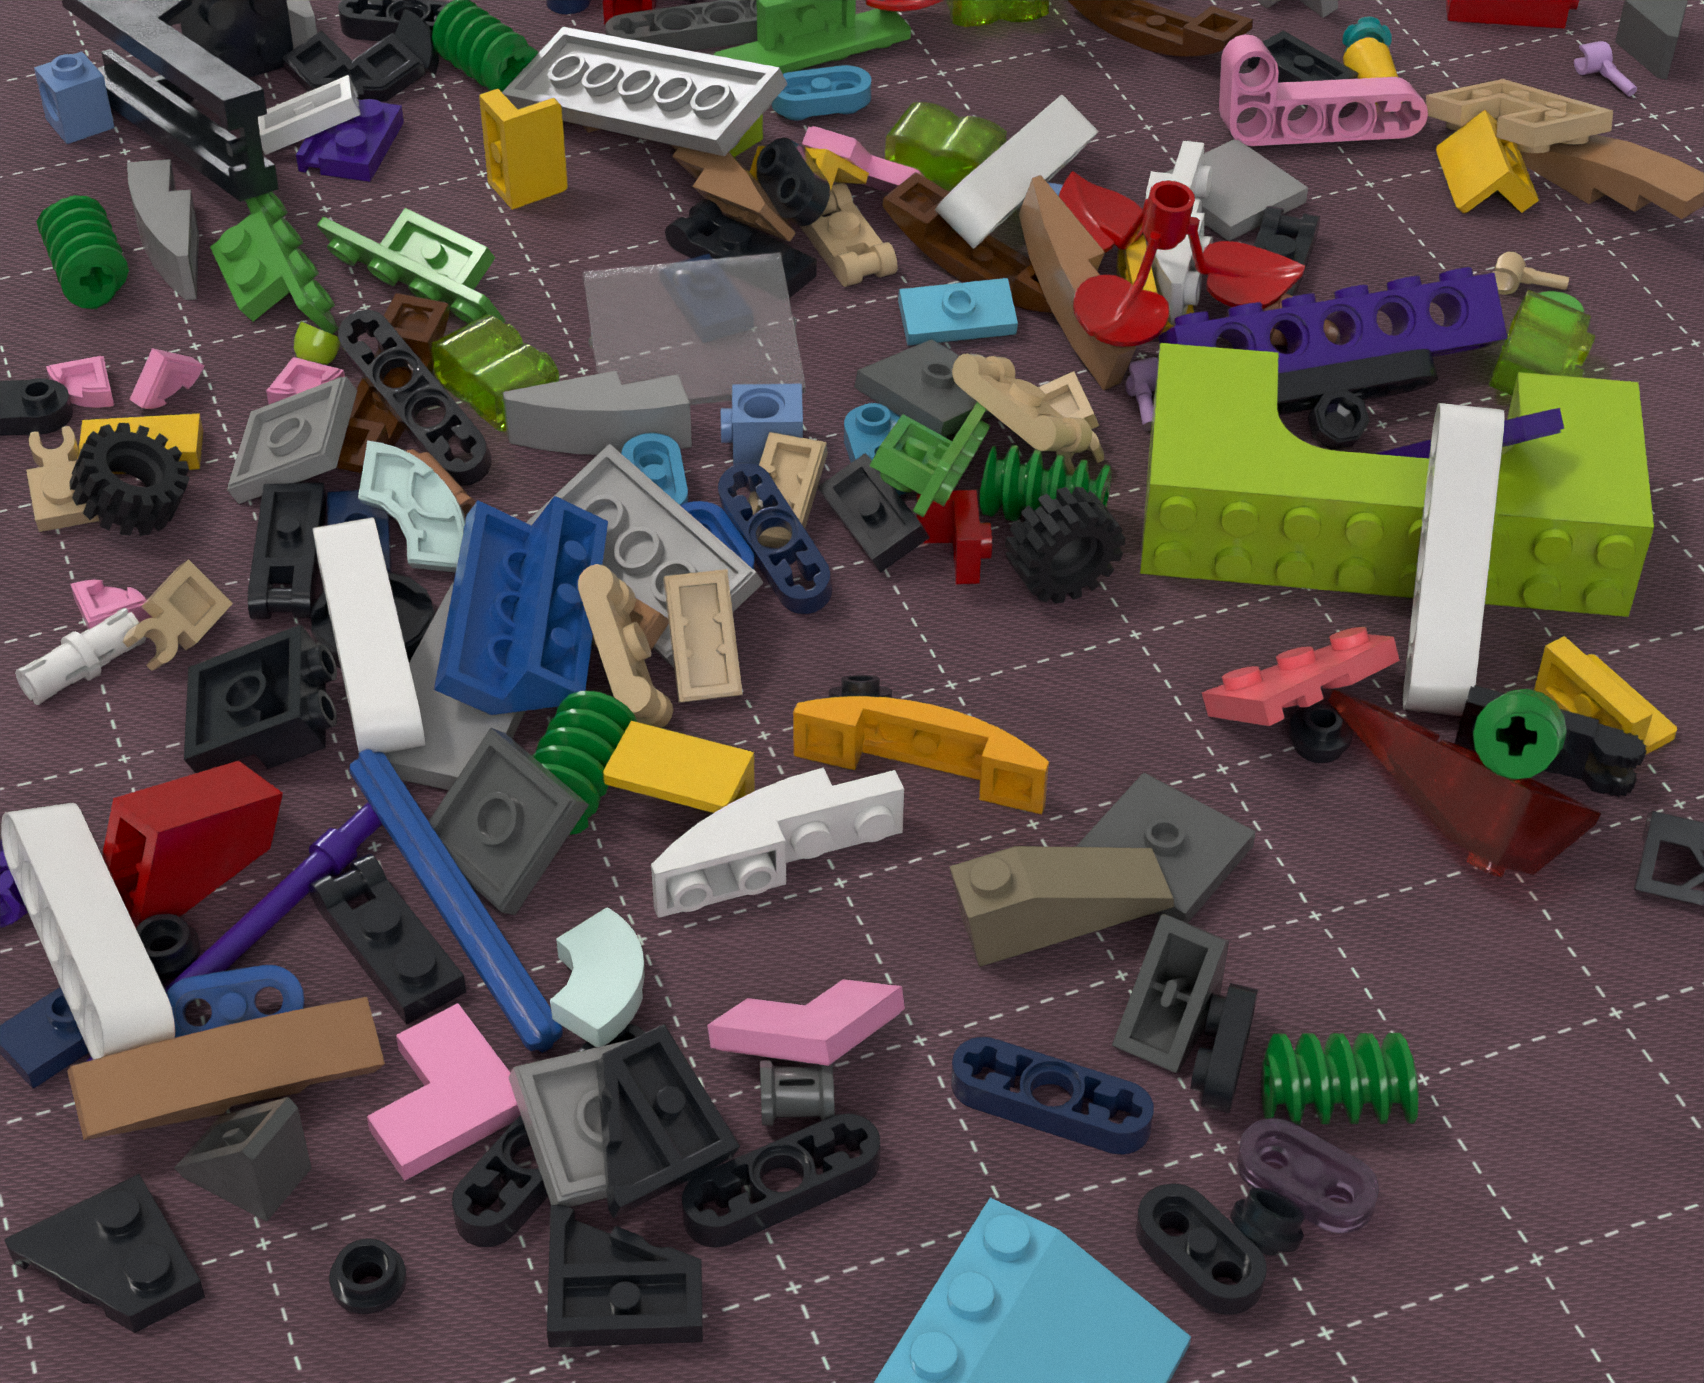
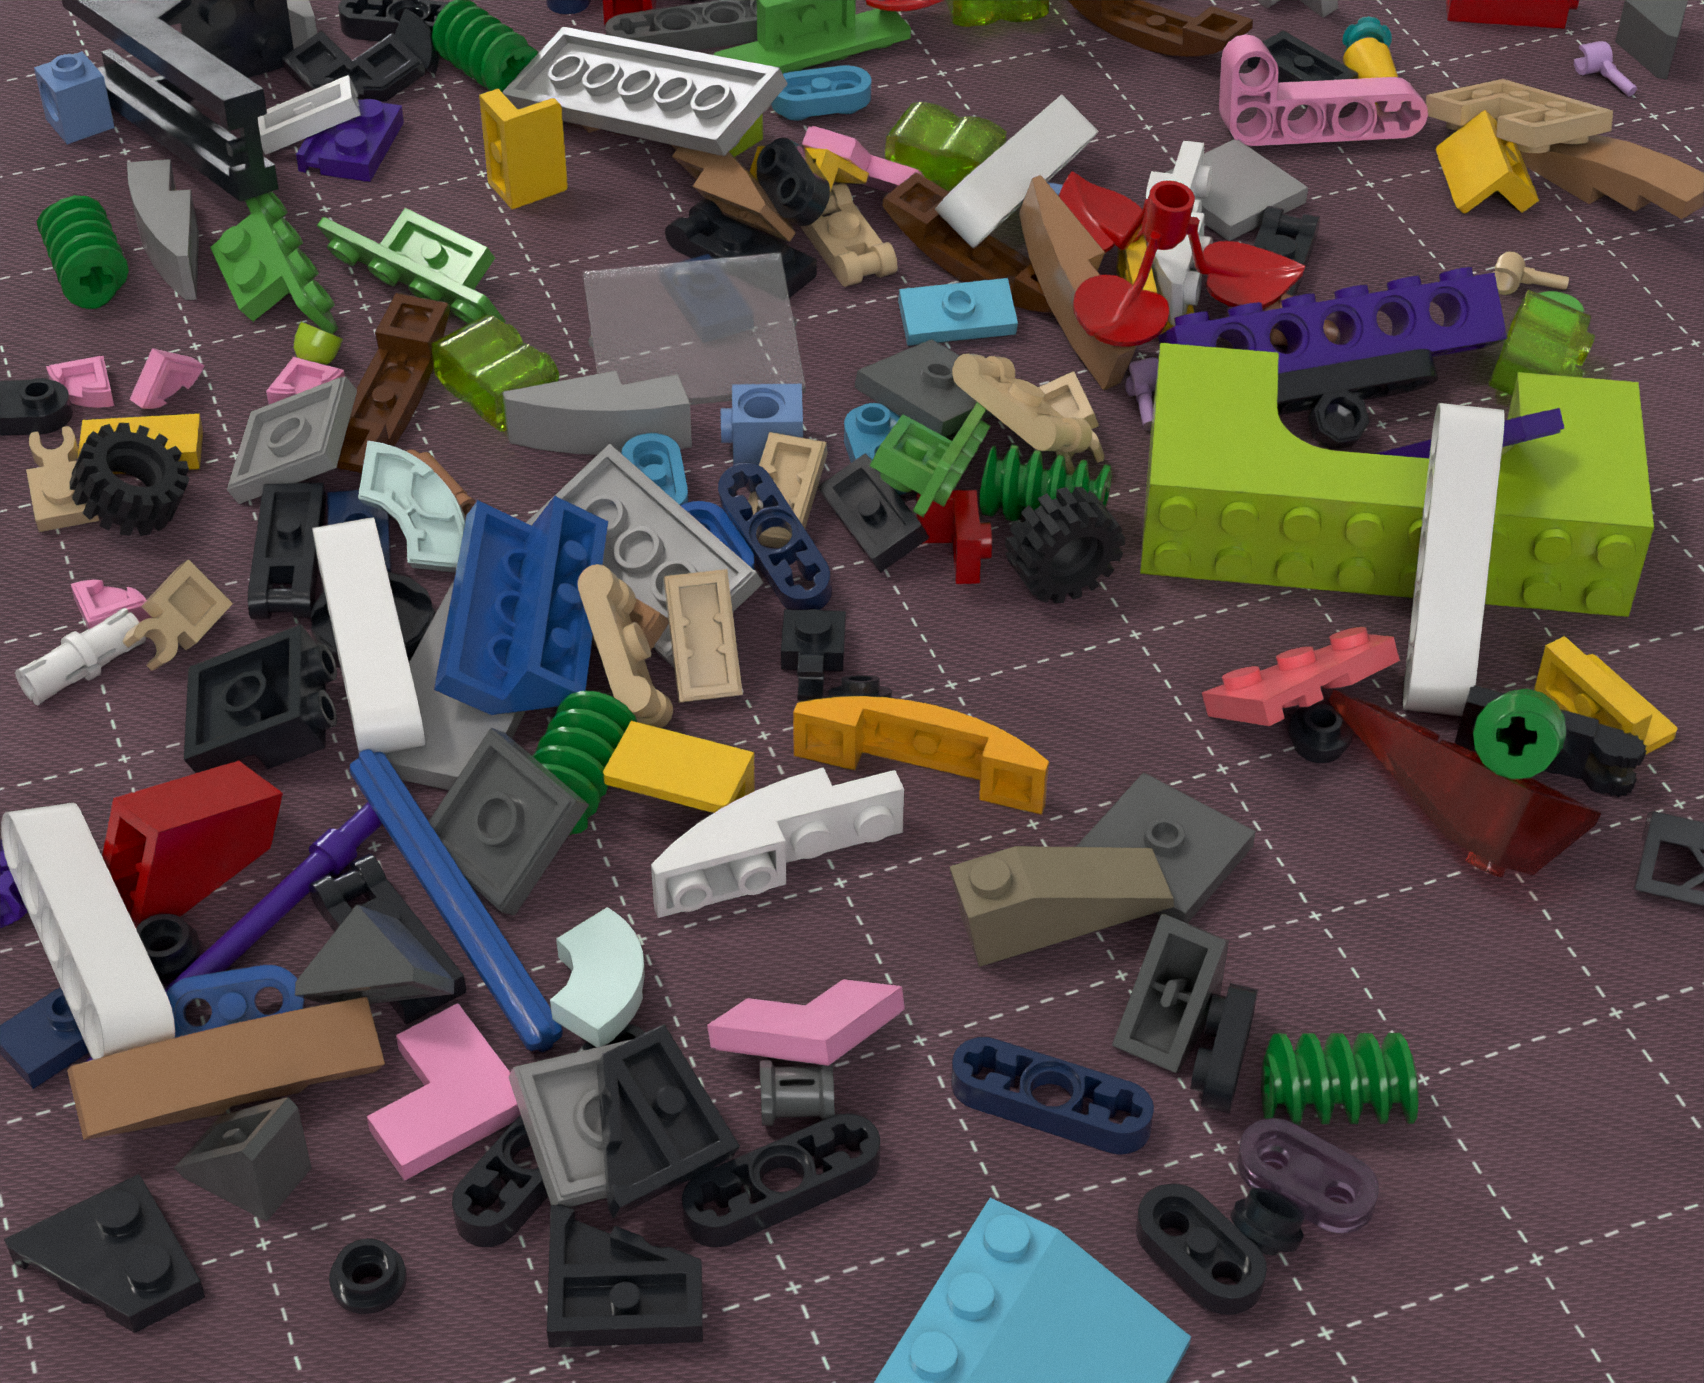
black beam [338,309,492,486] -> none
none -> dark grey slope [295,905,454,1004]
none -> black plate [781,609,846,701]

